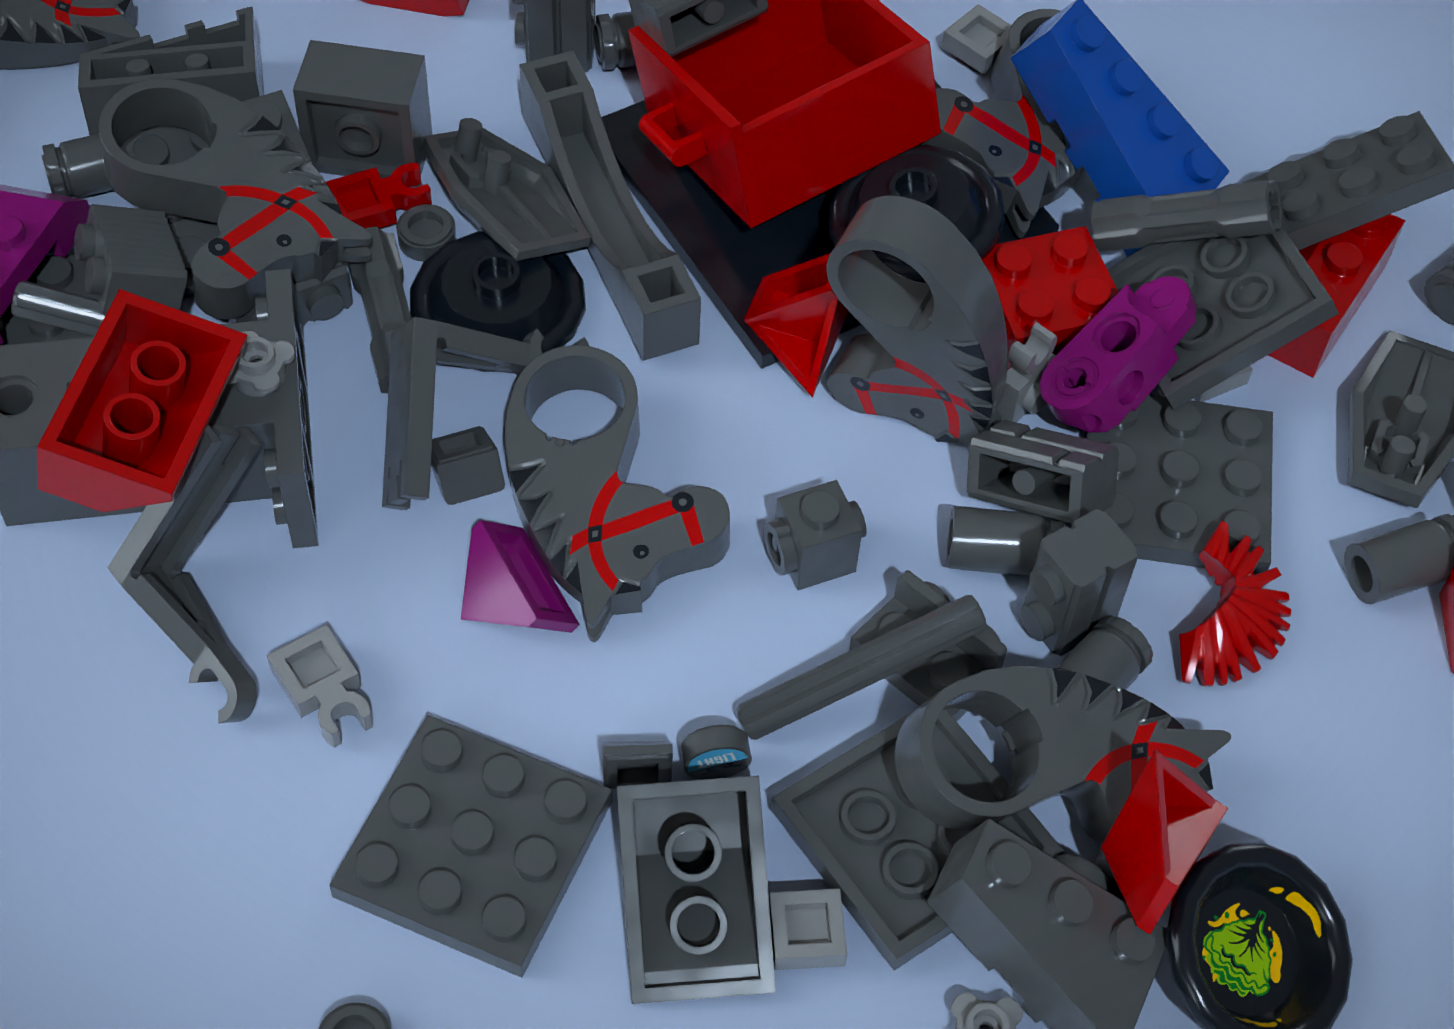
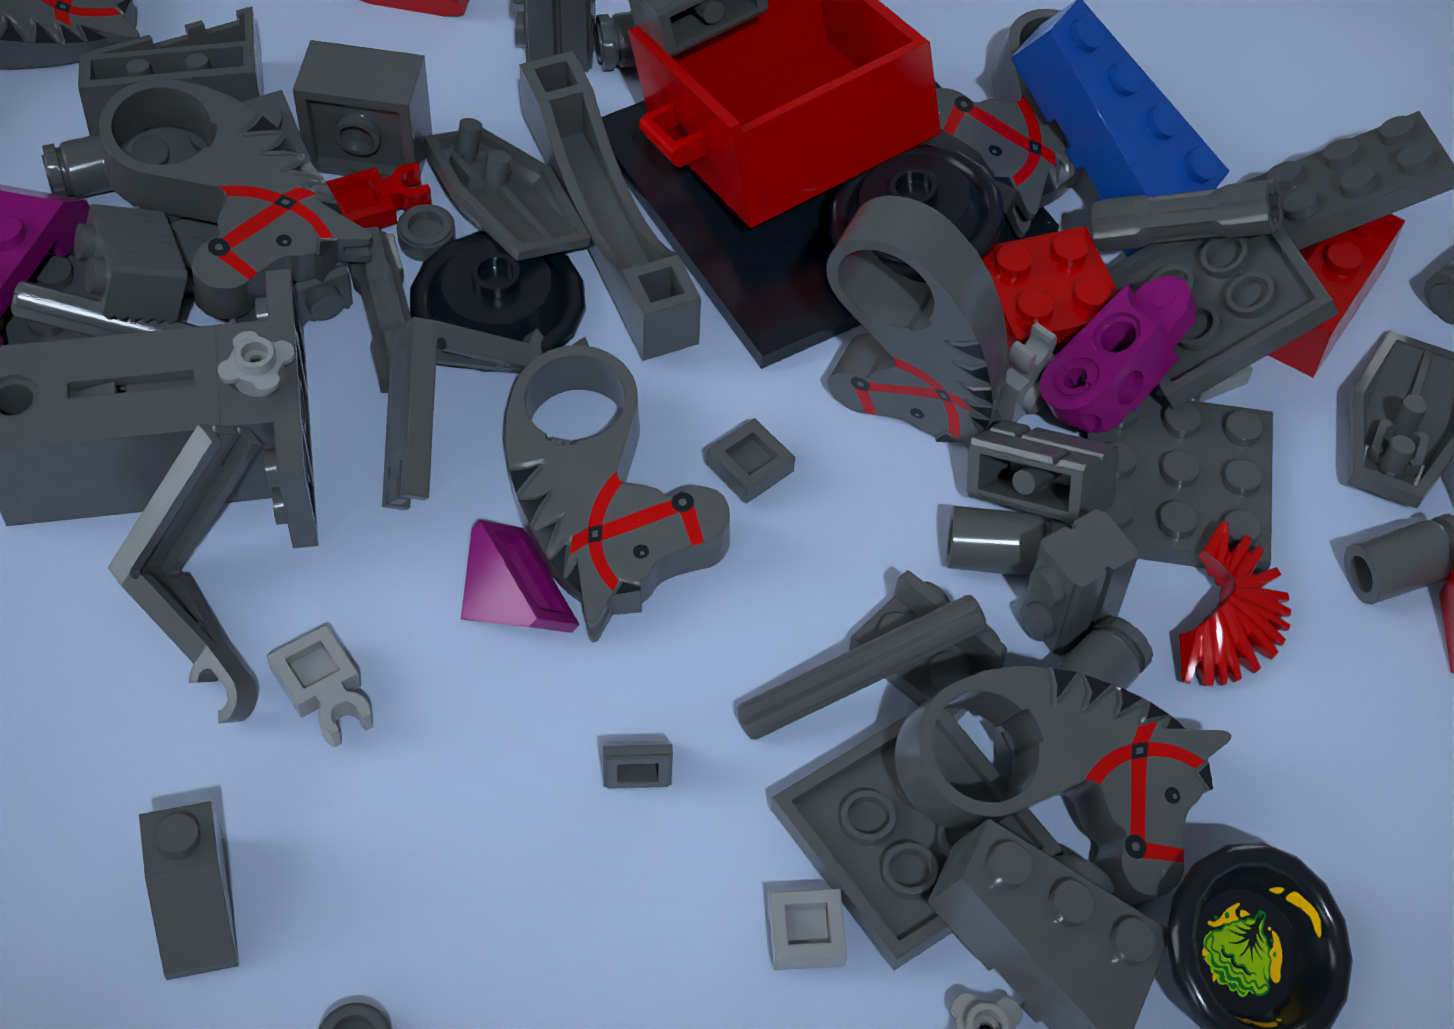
red slope [37,289,248,513] -> none
dark grey plate [329,715,612,978] -> none
dark grey slope [431,426,505,505] -> none
dark grey slope [617,775,776,1004] -> none
dark grey tile [681,725,752,780] -> none
red slope [743,253,849,398] -> none
dark grey brick [763,480,867,591] -> none
light grey plate [942,4,1012,74] -> none
red slope [1101,749,1228,935] -> none
none -> dark grey slope [139,801,239,980]
none -> dark grey plate [706,418,795,504]

